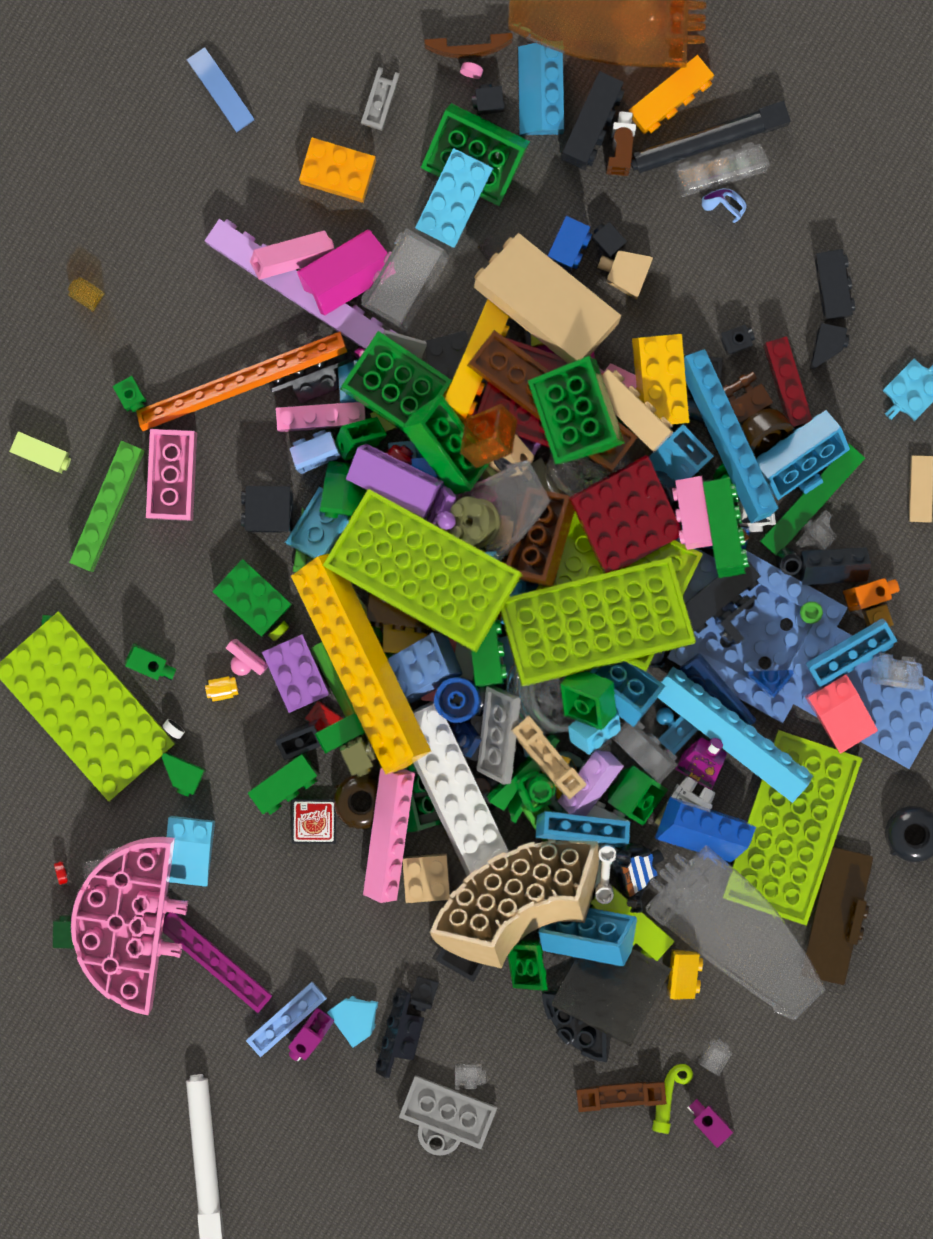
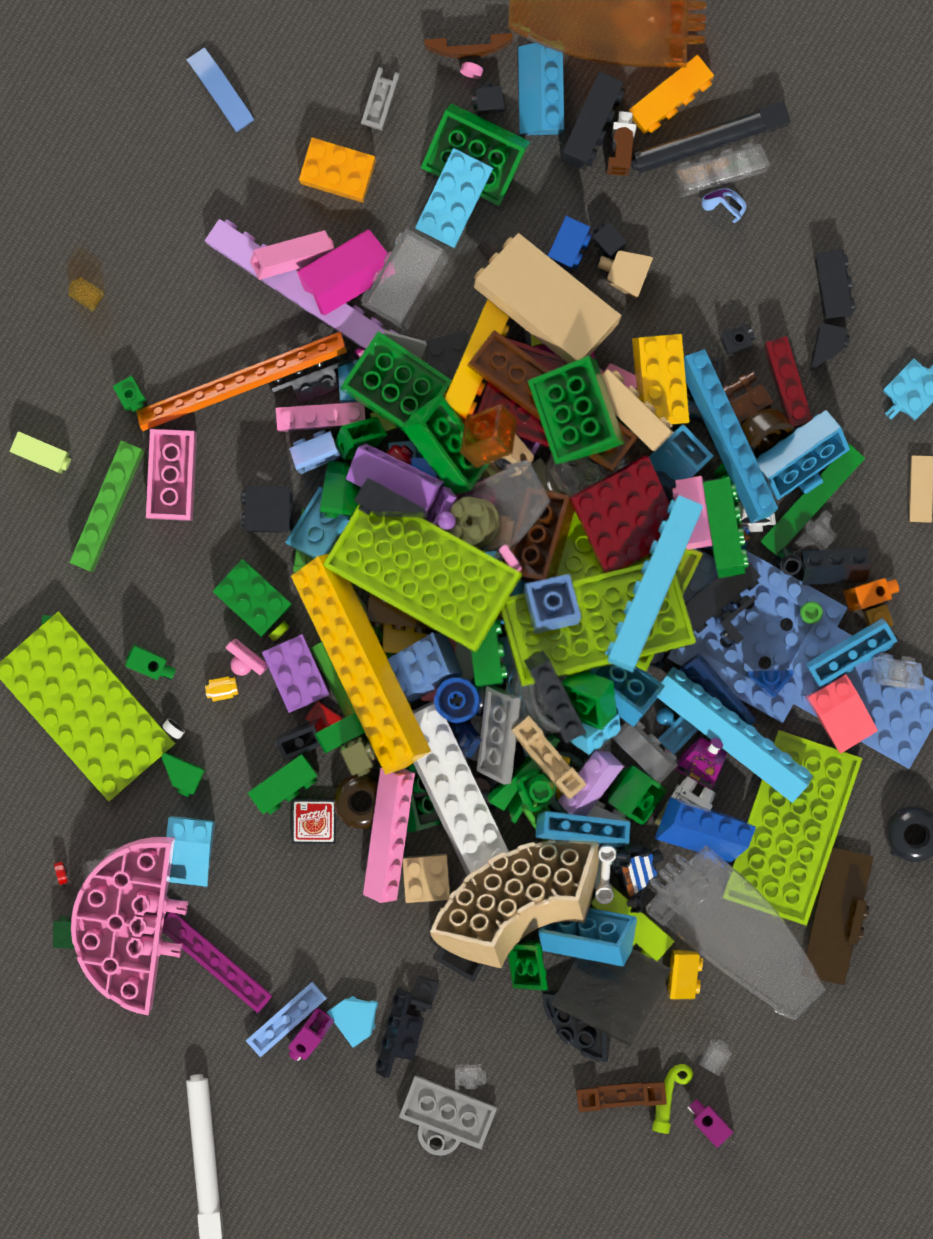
none -> black slope [354,478,429,518]
none -> bright pink tile [499,545,522,571]
none -> black brick [523,650,586,743]
none -> medium blue brick [524,574,581,634]
none -> medium azure brick [606,495,703,672]

